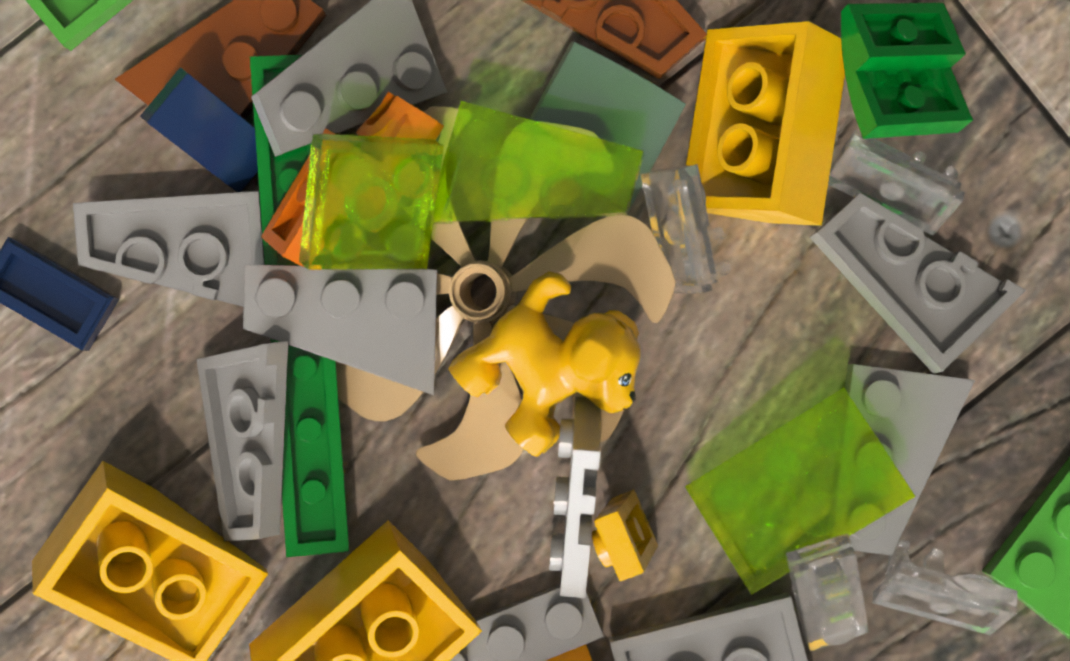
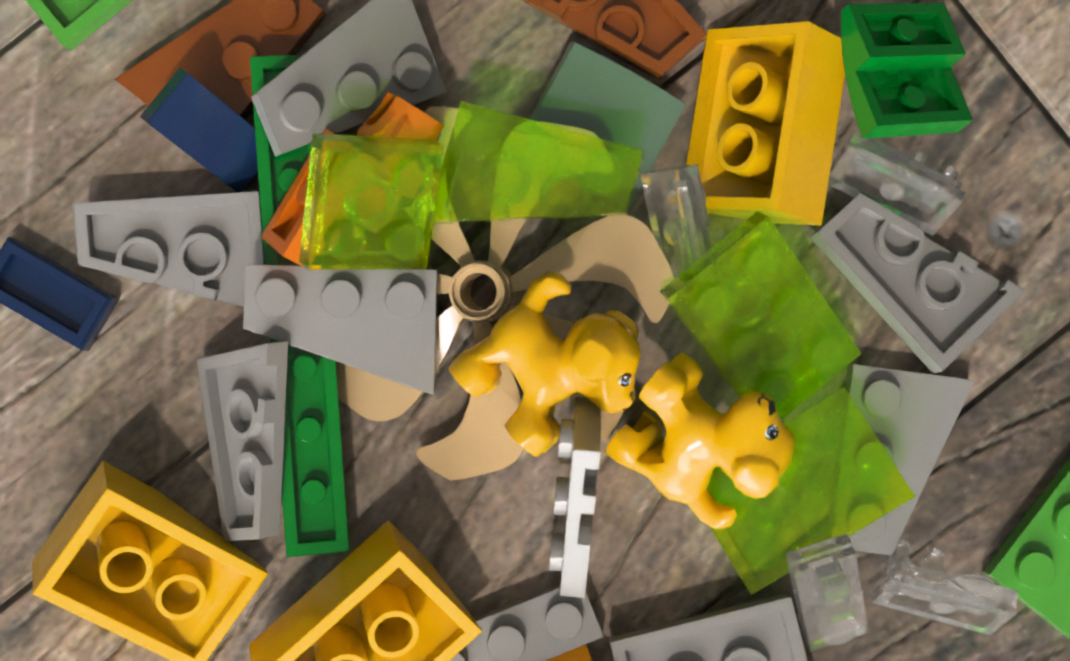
yellow plate [591,490,658,582] -> none
none -> yellow animal [605,352,795,530]
none -> clear neon green plate [659,211,861,419]

